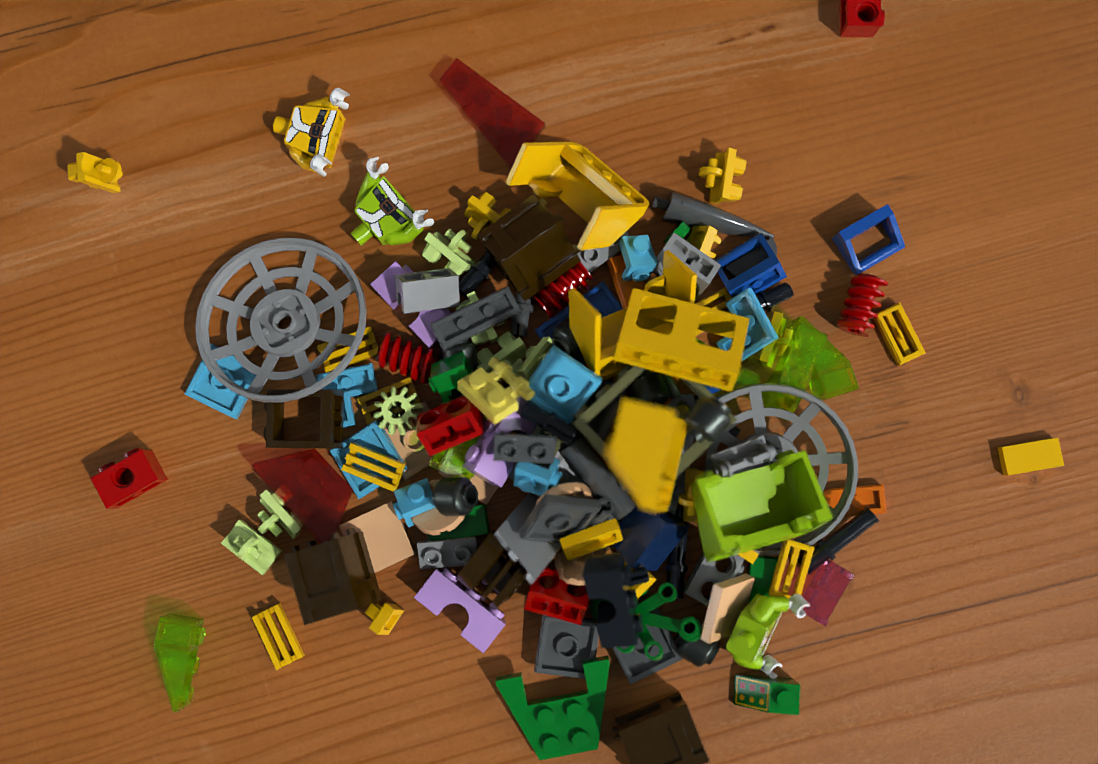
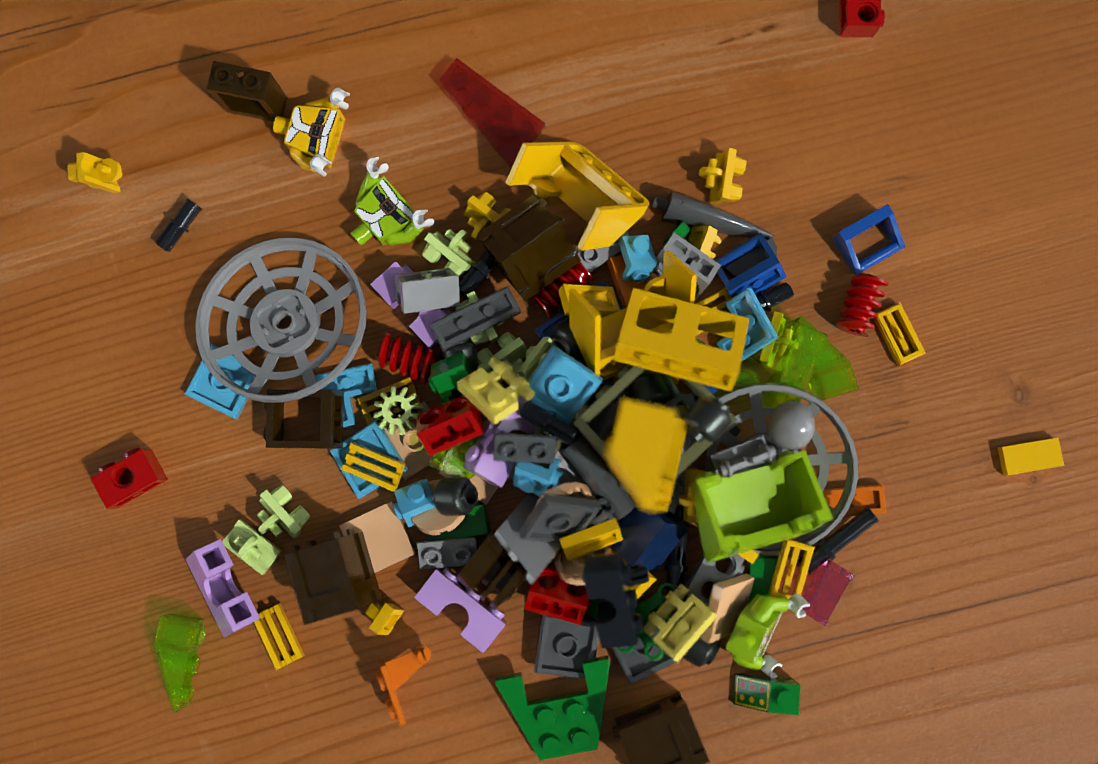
clear red wing [251,448,353,544] -> none
yellow tile [317,327,379,373] -> none
dark grey pin [510,291,533,338] -> none
none -> black axle [156,198,202,252]
none -> lavender arch [185,539,260,637]
none -> dark brown window [207,61,287,122]
none -> orange plate [375,645,431,726]
none -> yellow tile [558,284,620,317]
none -> light yellow plate [643,584,717,662]
none -> light grey hair [768,401,815,450]

